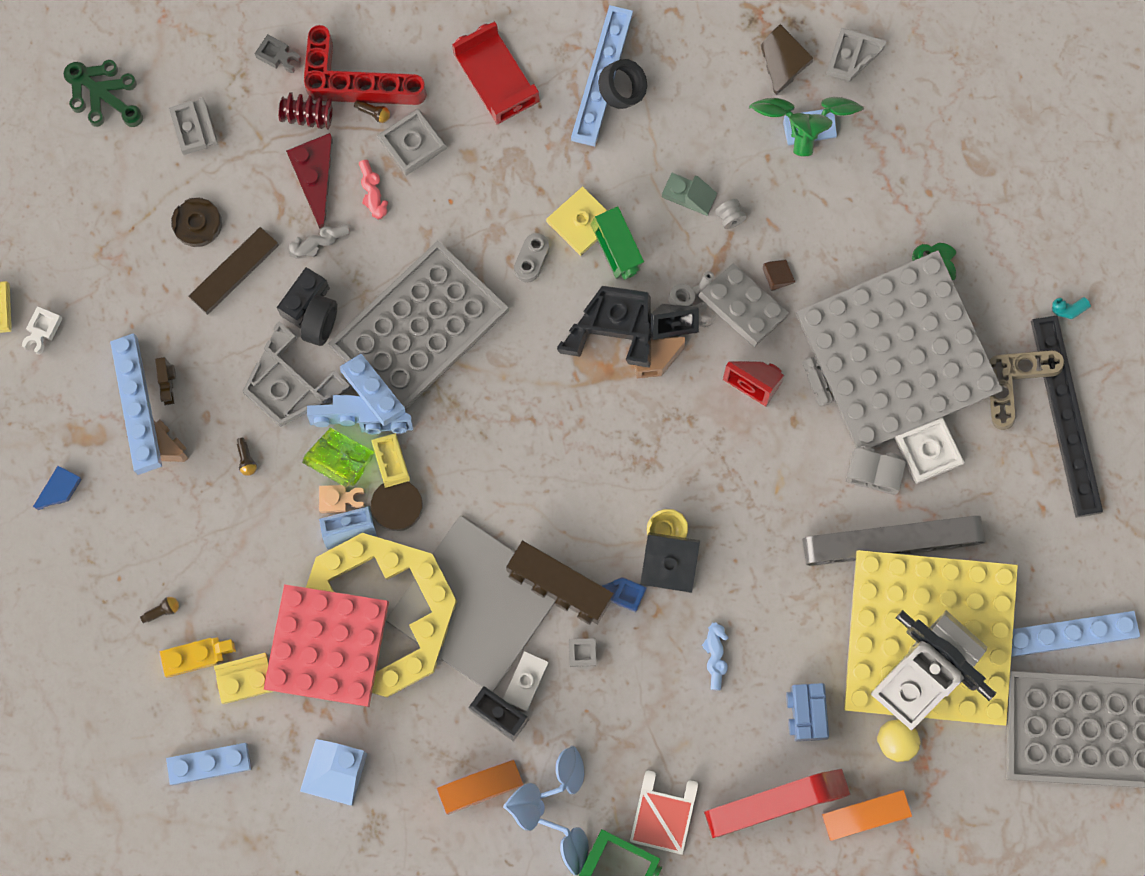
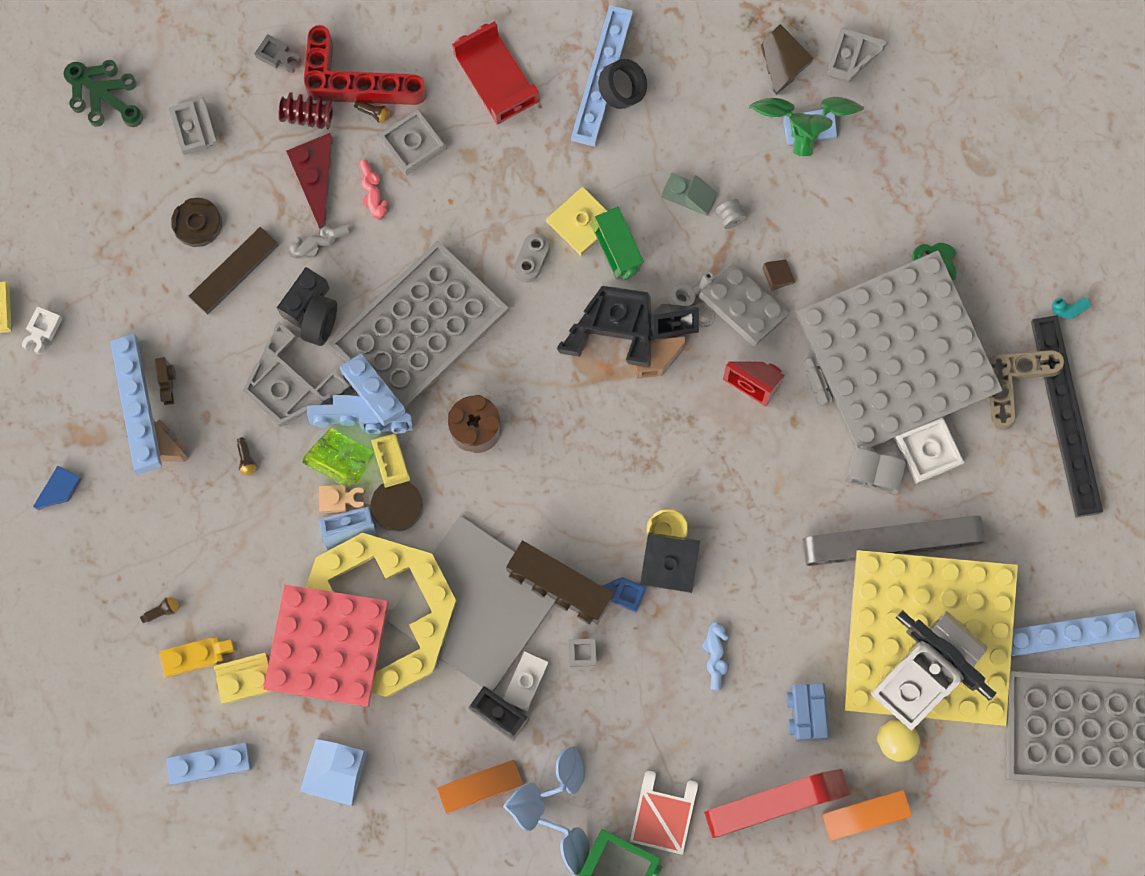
none -> reddish brown brick [448,395,501,453]

